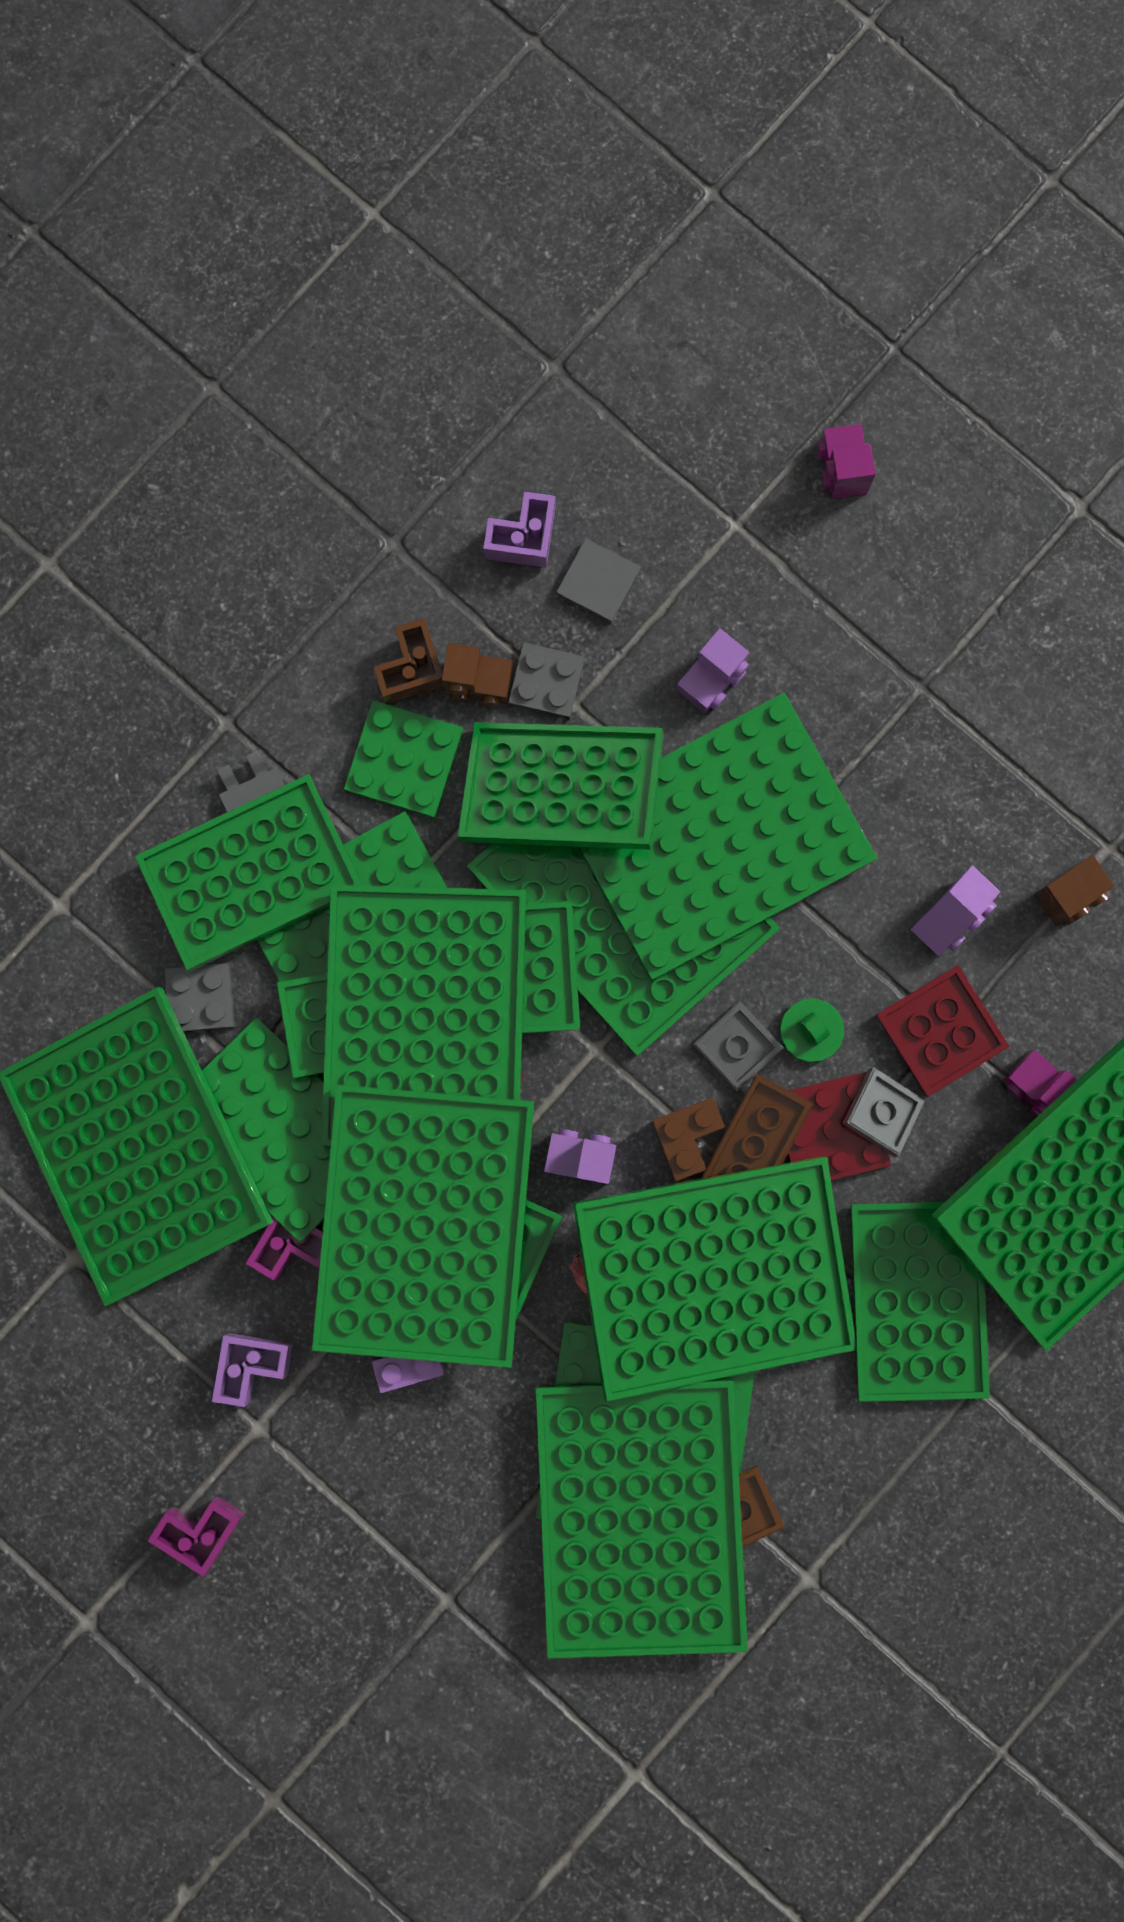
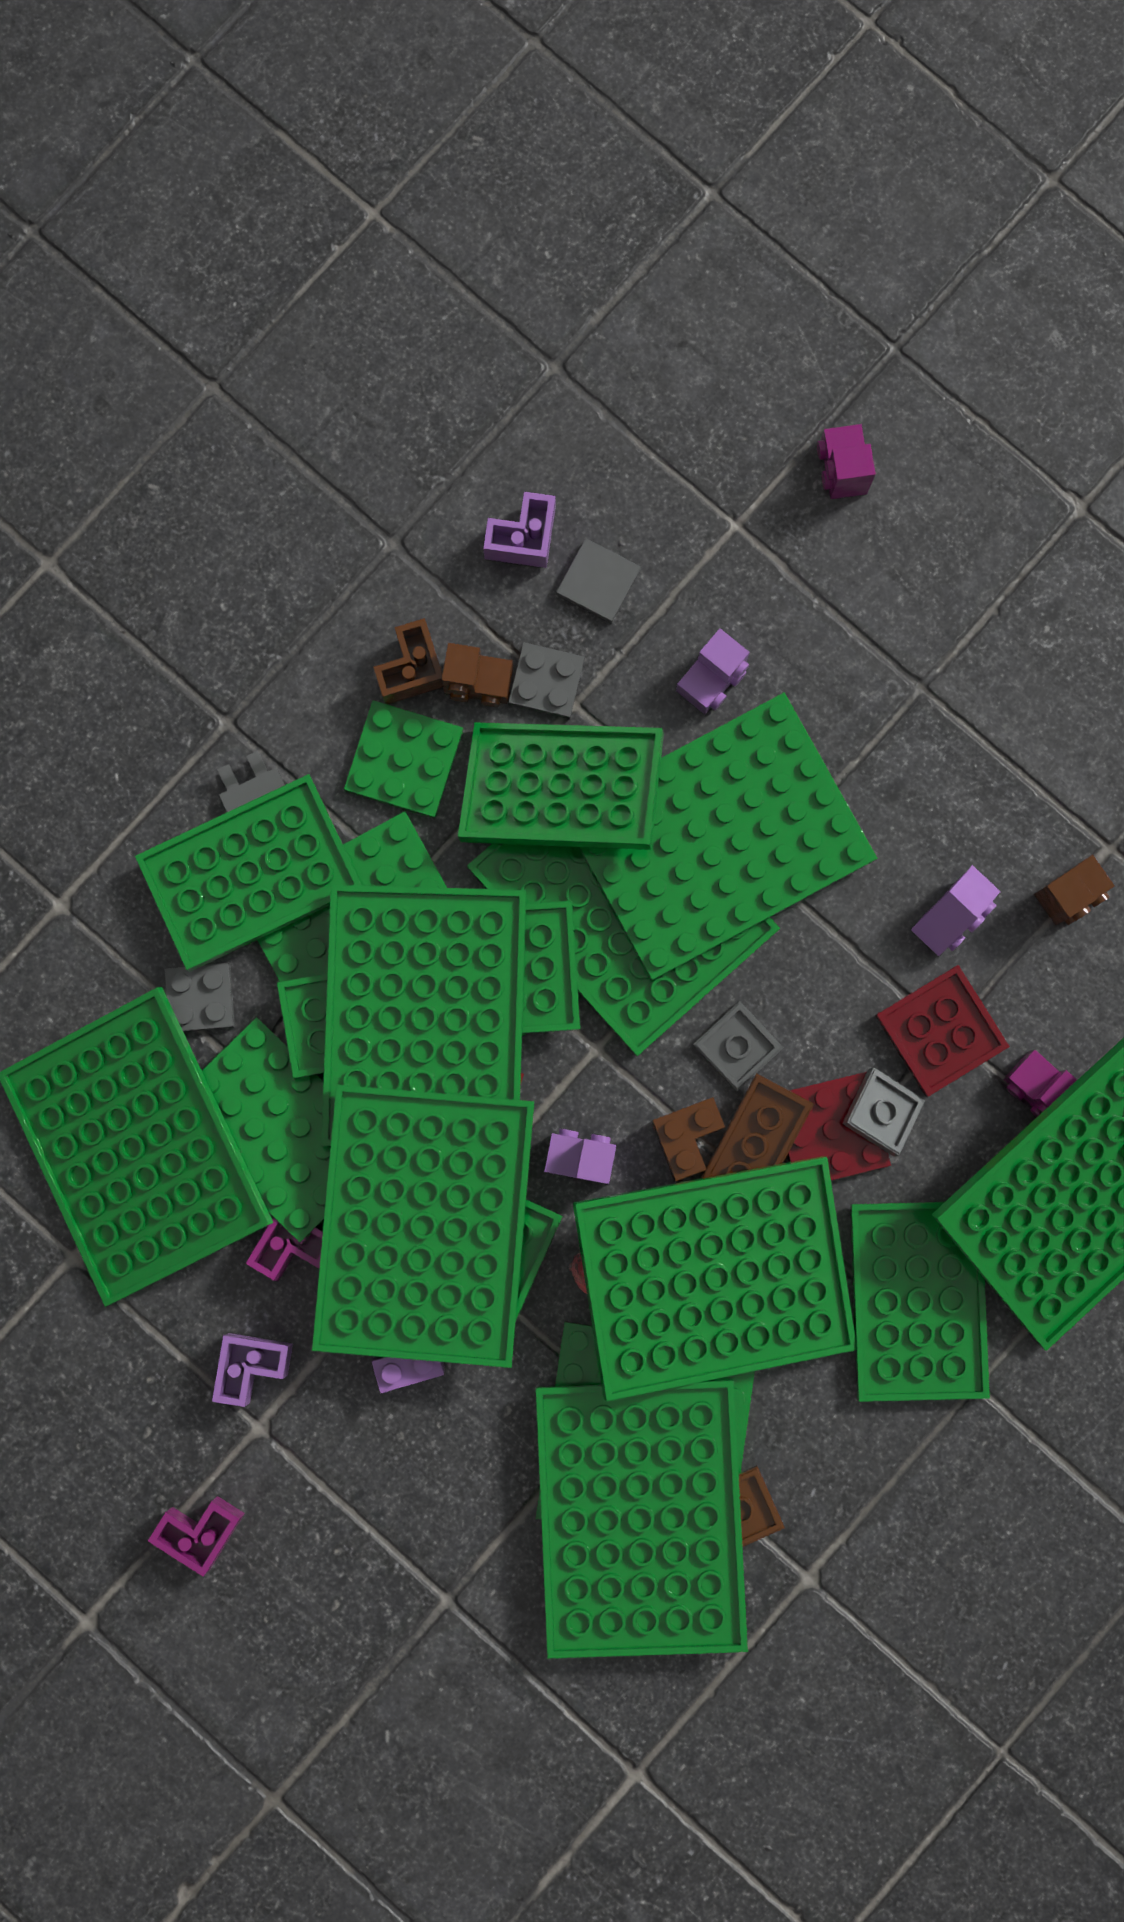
green tile [780,998,844,1062] -> none

